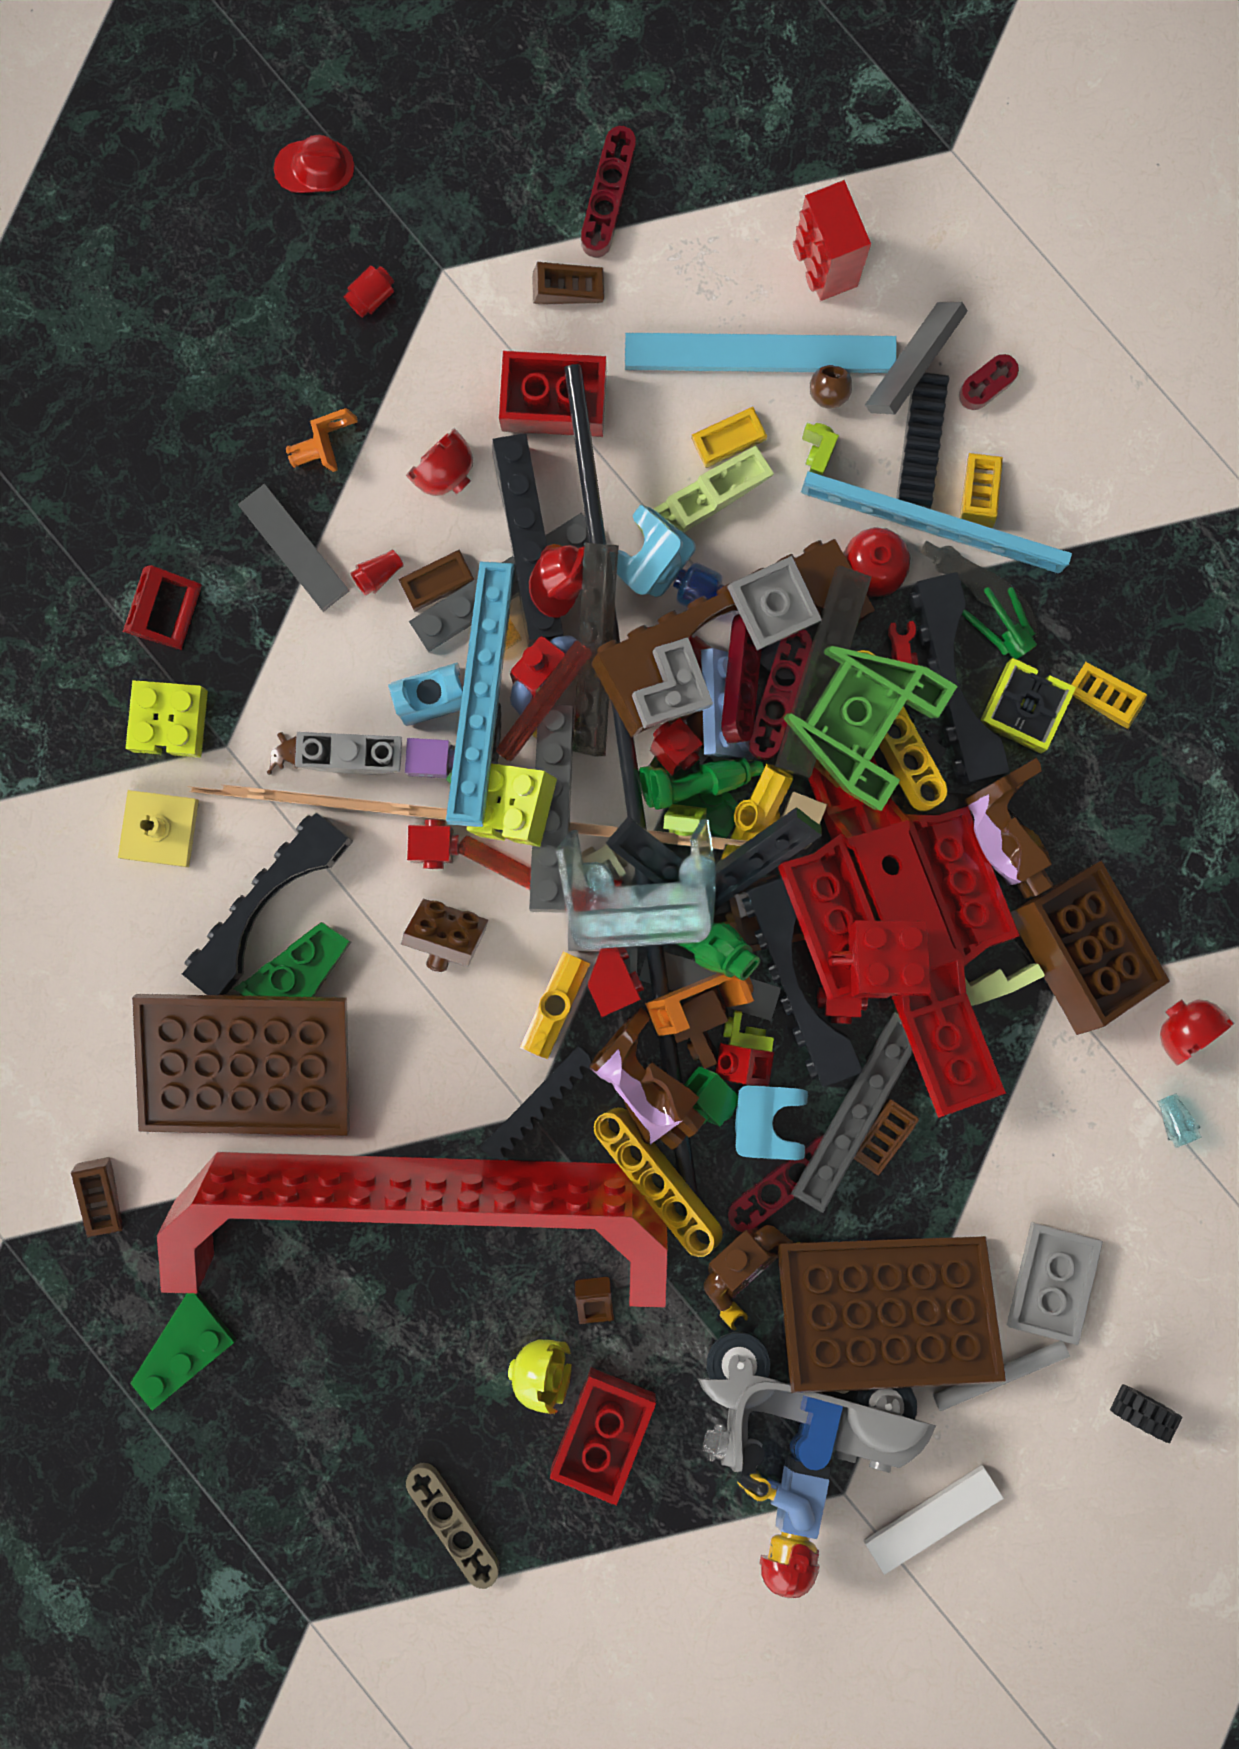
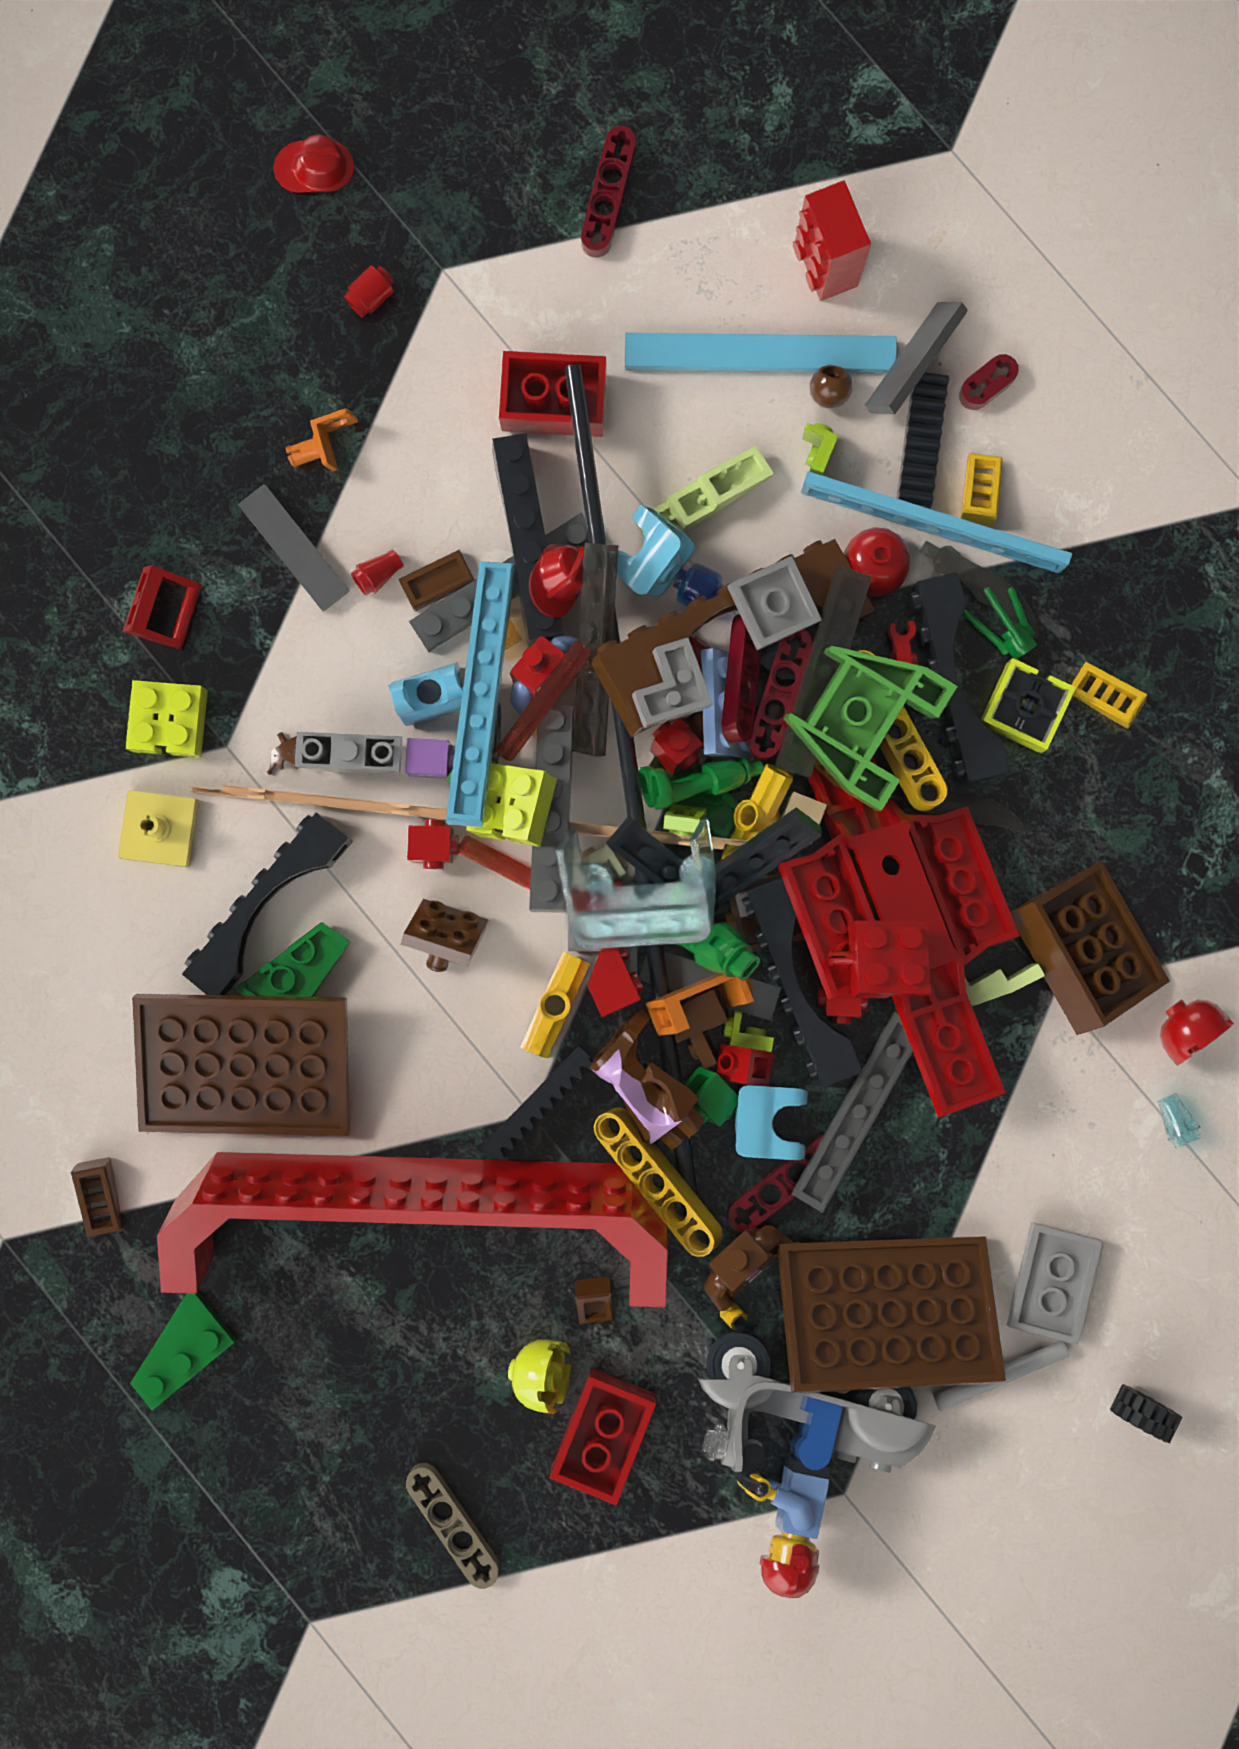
red cylinder [406,428,473,496] -> none
reddish brown slope [532,261,604,305] -> none
yellow tile [691,407,767,468] -> none
reddish brown slope [854,1098,920,1176] -> none
white tile [864,1465,1004,1575] -> none
reddish brown hips [965,758,1054,899] -> none

